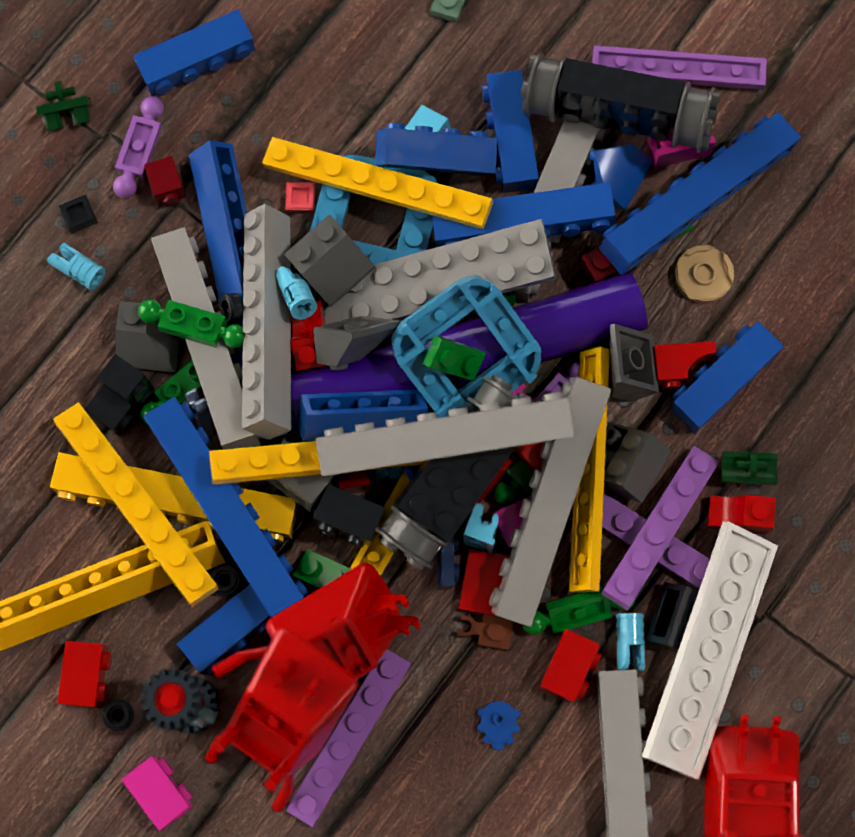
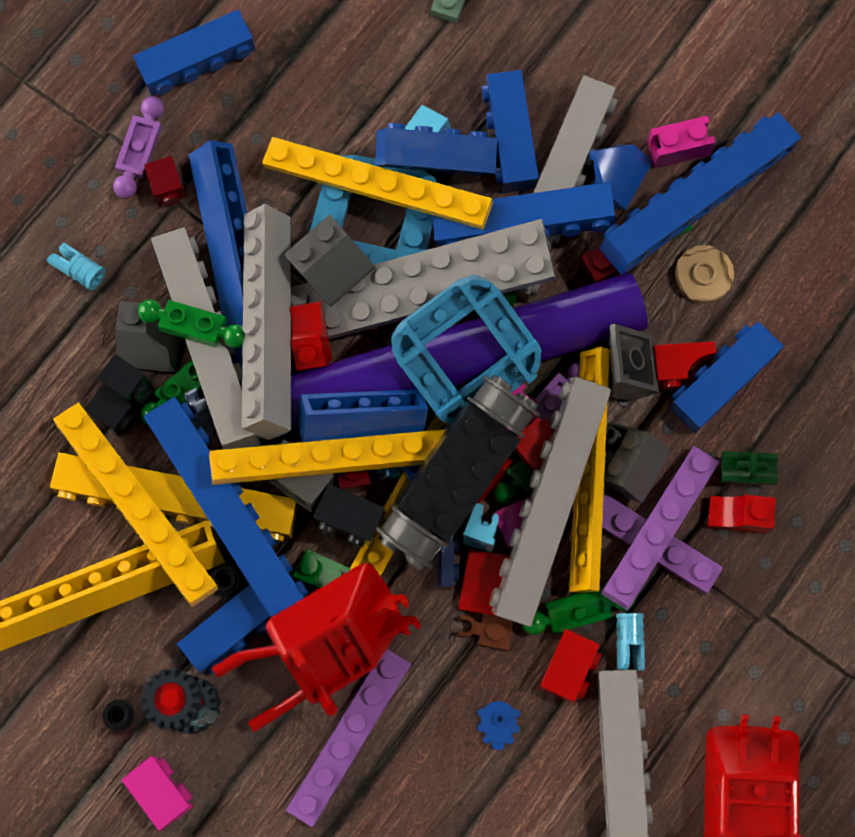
dark green hips [35,80,92,131] -> none
red brick [57,641,112,709] -> none
black tile [59,194,98,234] -> none
red piece [205,628,358,812] -> none
black tile [218,292,243,327] -> none
medium azure hinge [276,266,317,320] -> none
coral tile [285,182,316,214] -> none
dark grey slope [313,316,400,370] -> none
light grey brick [315,392,577,476] -> none
green plate [423,335,486,381] -> none
black brick [520,52,720,154] -> none
medium lavender plate [592,46,767,90] -> none
white plate [642,522,778,780] -> none
black brick [645,582,698,653] -> none

